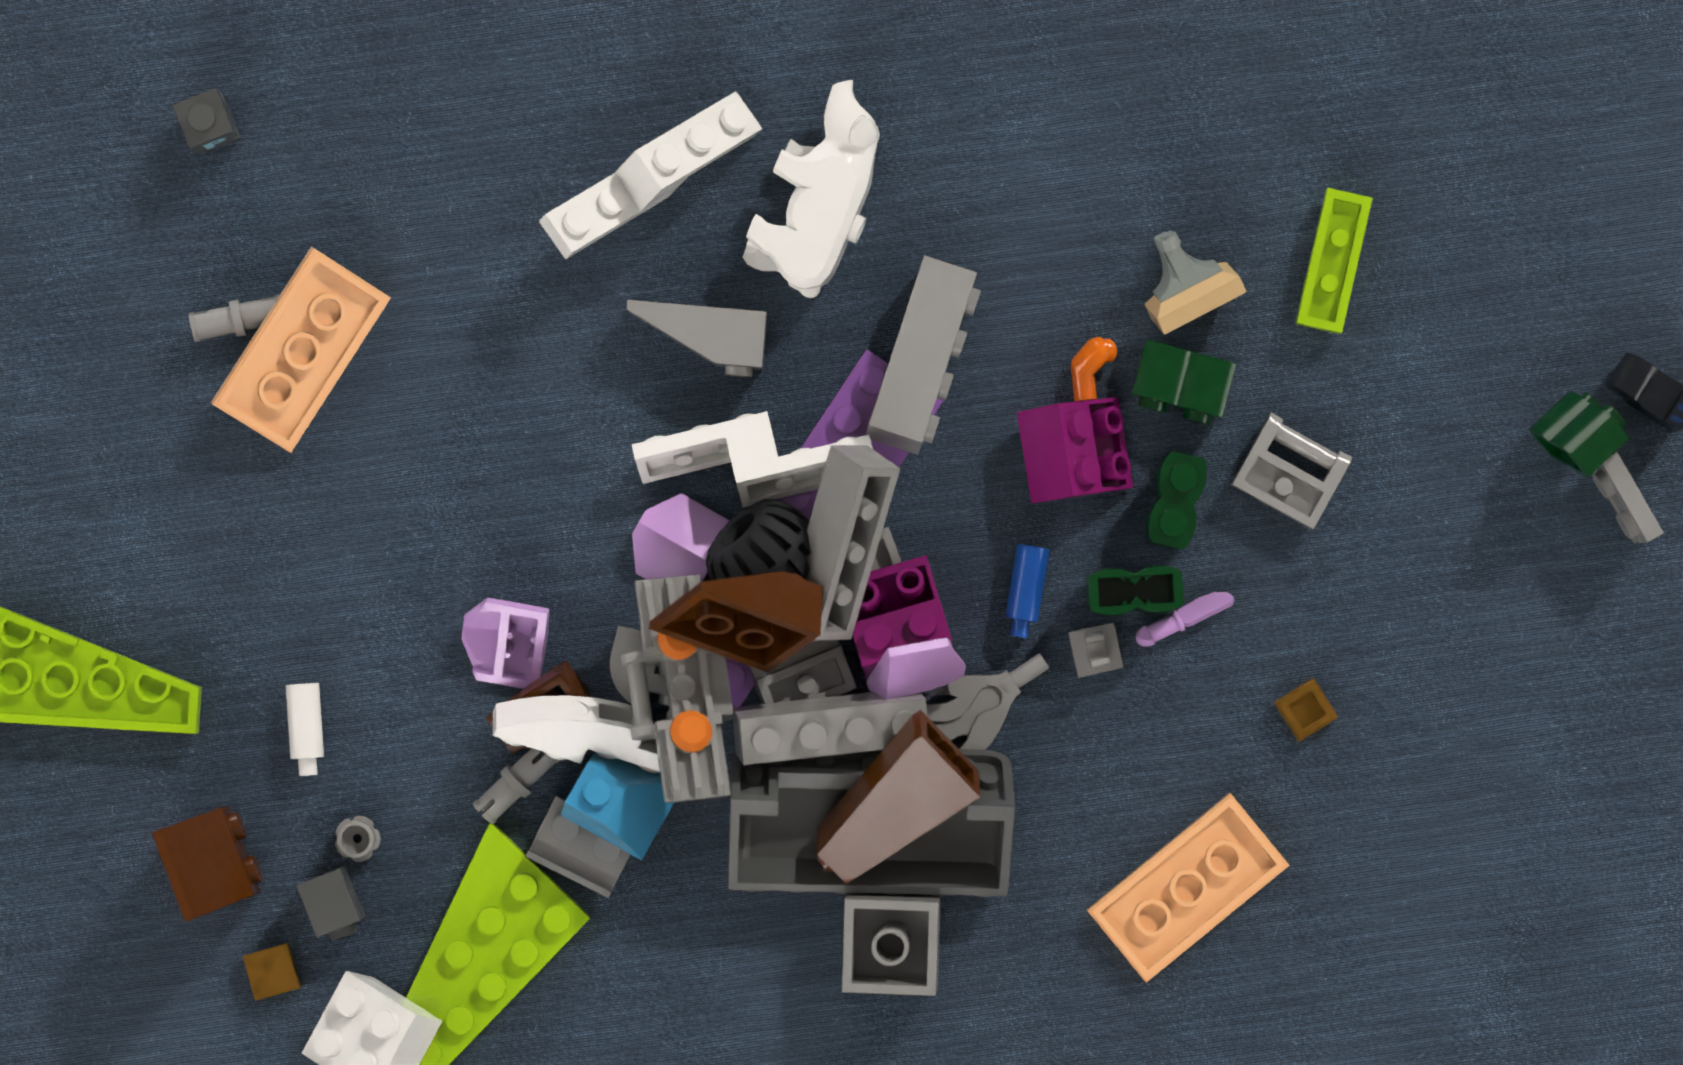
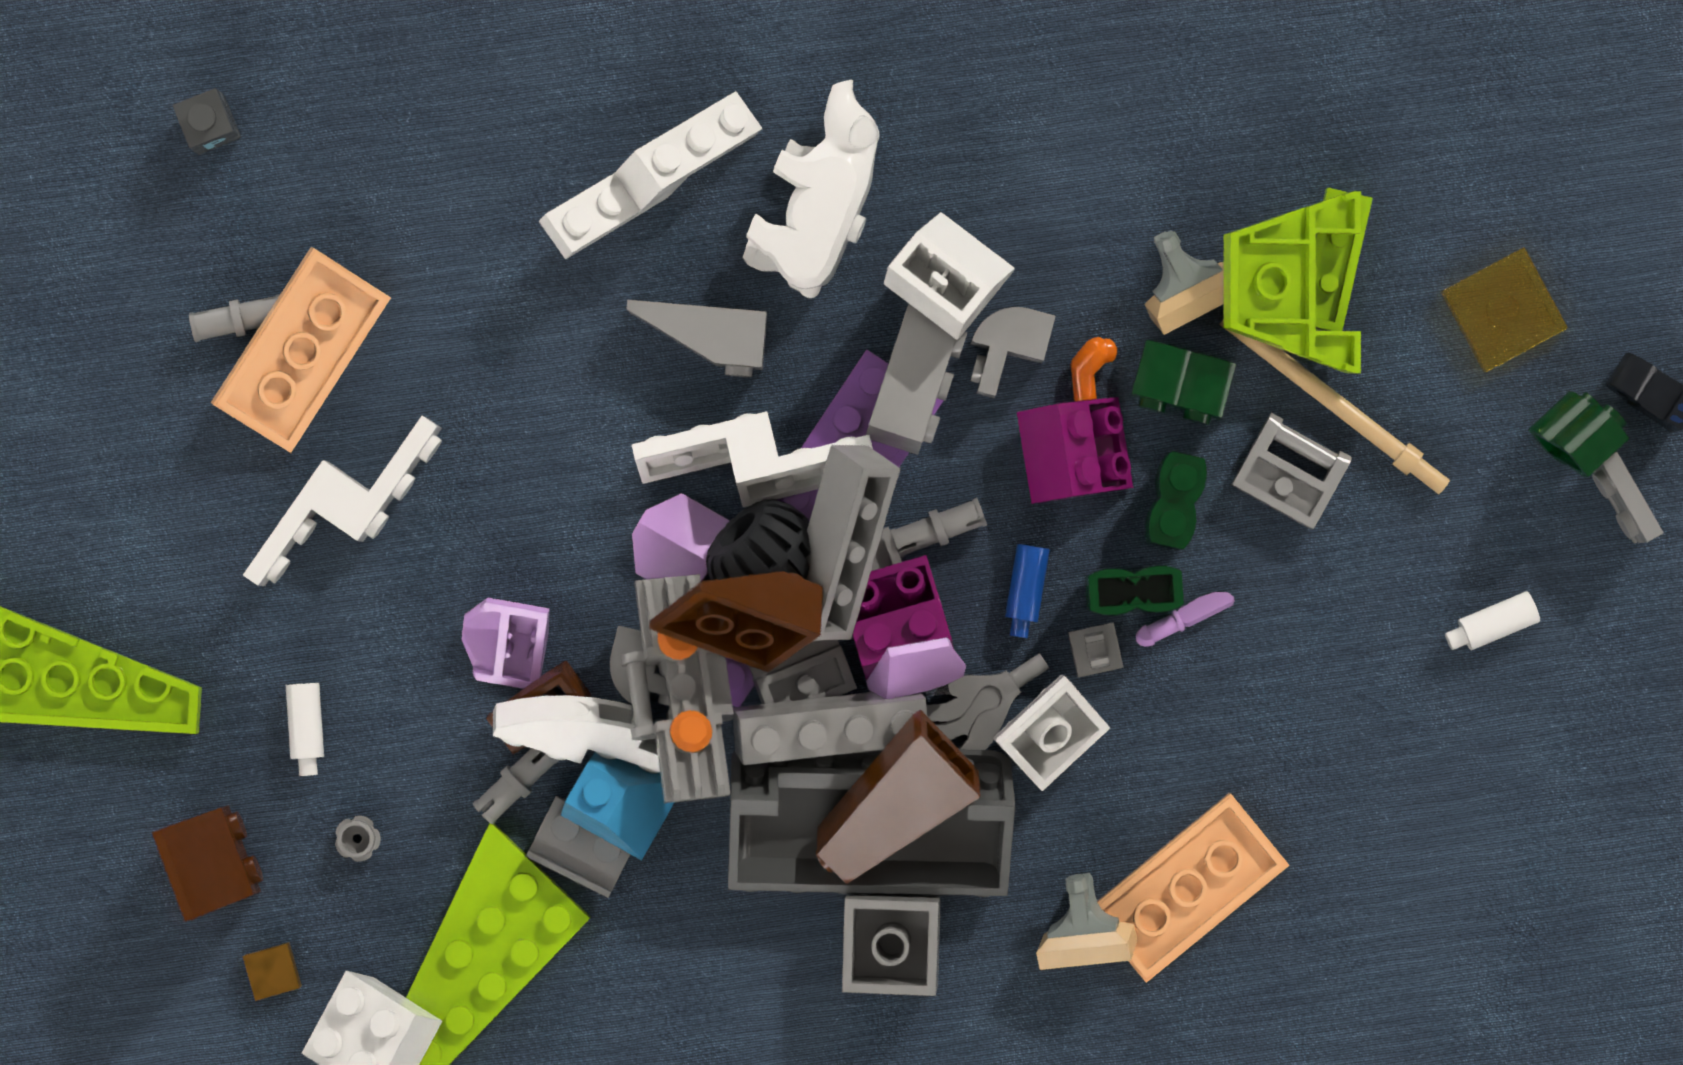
dark grey brick [296,865,366,941] -> none
pearl gold tile [1273,678,1338,742] -> none
none -> white bracket [243,416,442,586]
none -> white slope [884,212,1015,341]
none -> light grey pin [890,498,987,558]
none -> light grey brick [970,307,1056,399]
none -> white slope [993,675,1110,791]
none -> piece [1036,873,1137,970]
none -> tan bar [1219,320,1450,495]
none -> lime wing [1223,191,1361,374]
none -> clear yellow tile [1441,247,1568,373]
none -> white cylinder [1445,591,1540,651]

